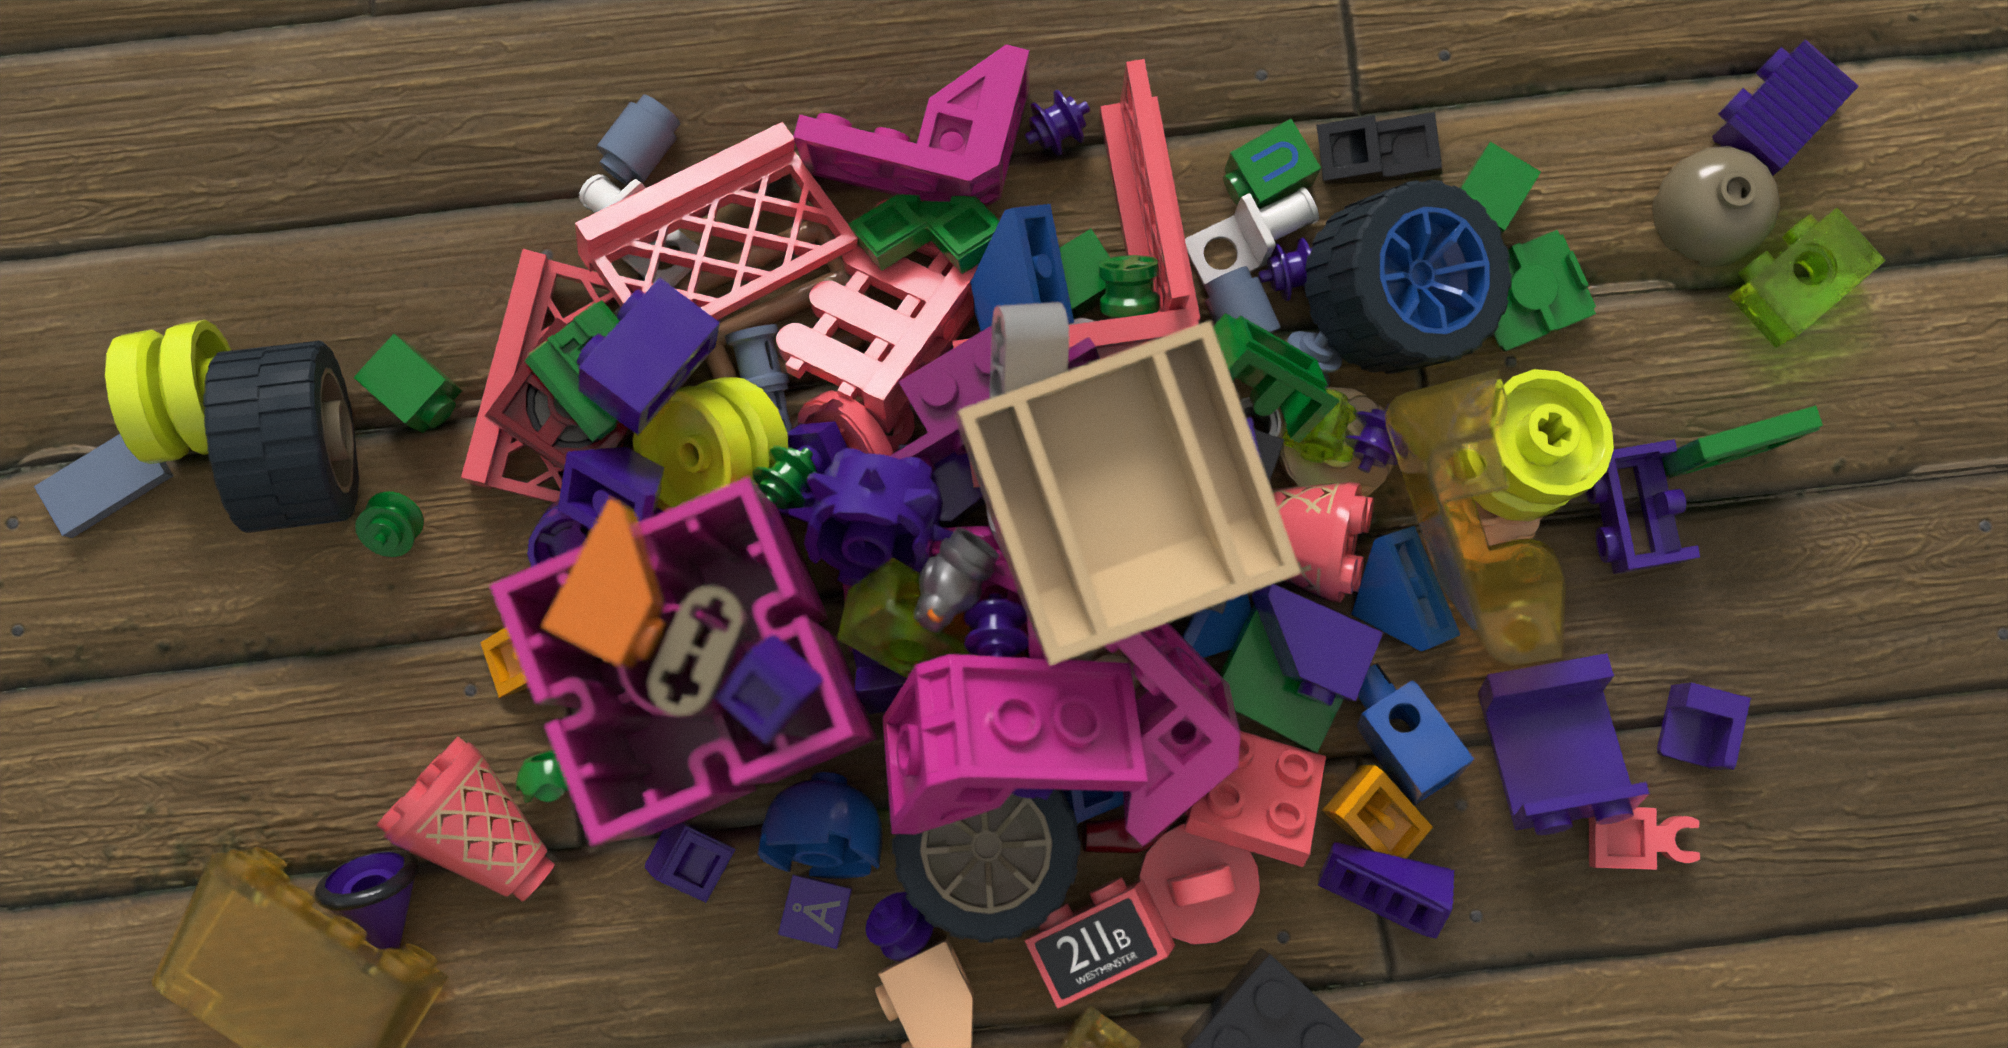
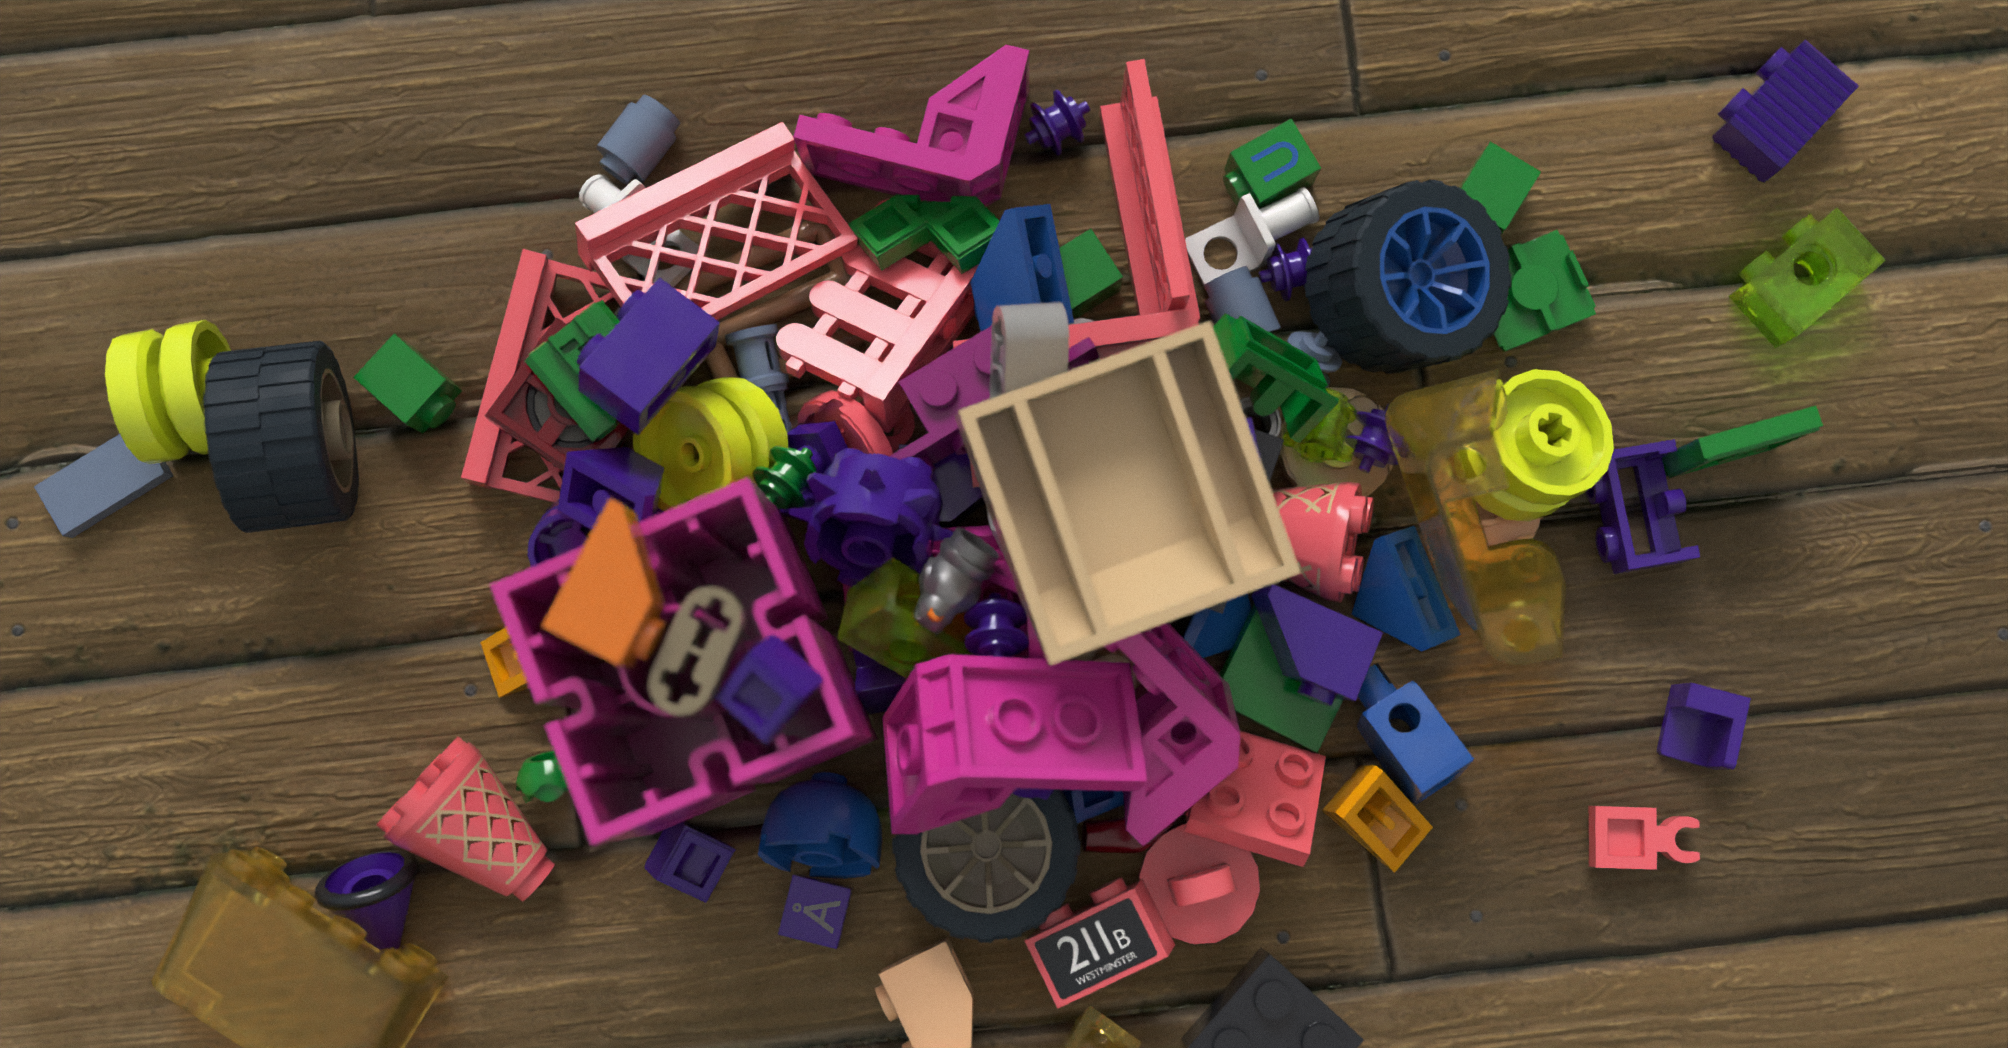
green wheel [355,491,424,557] -> none
dark purple wheel [866,892,933,961] -> none
green wheel [1098,255,1161,318] -> none
black slope [1317,112,1443,184] -> none
dark purple slope [1318,842,1454,939] -> none
dark purple panel [1478,653,1650,835] -> none
dark tan cylinder [1652,146,1780,267] -> none

